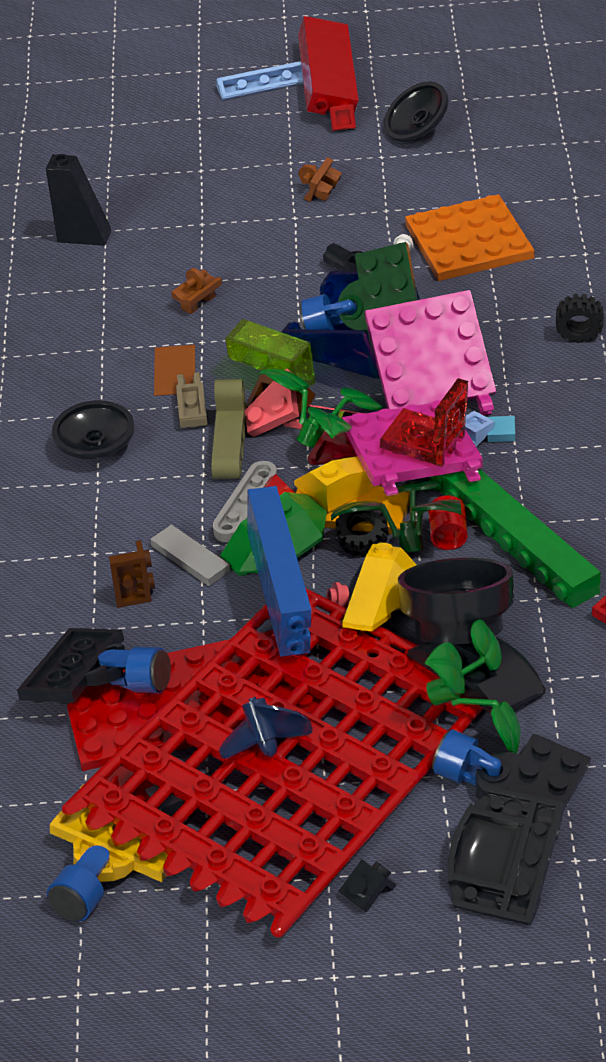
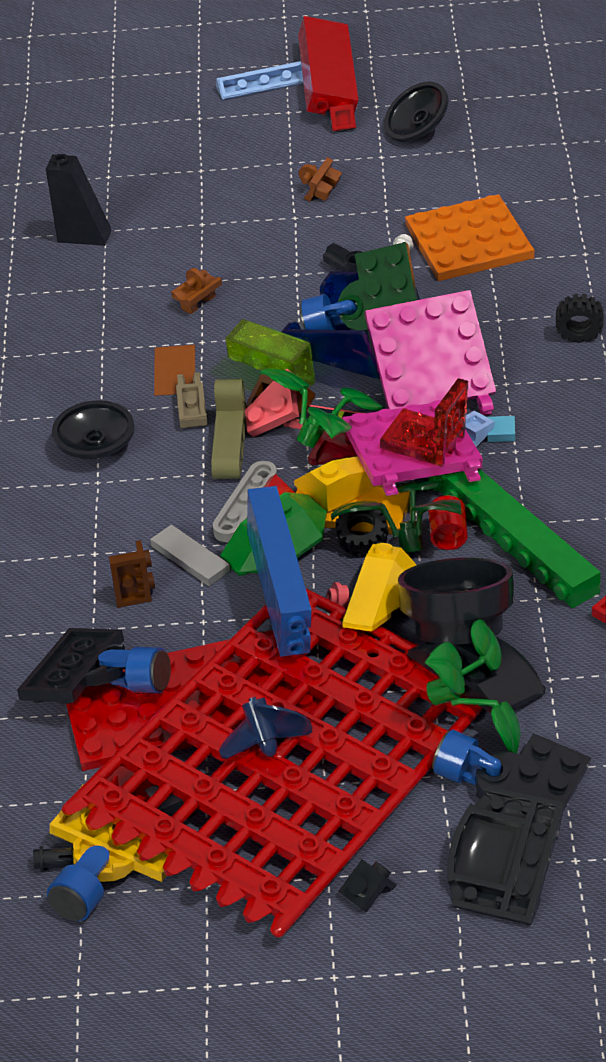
none -> black pin [33,846,73,872]

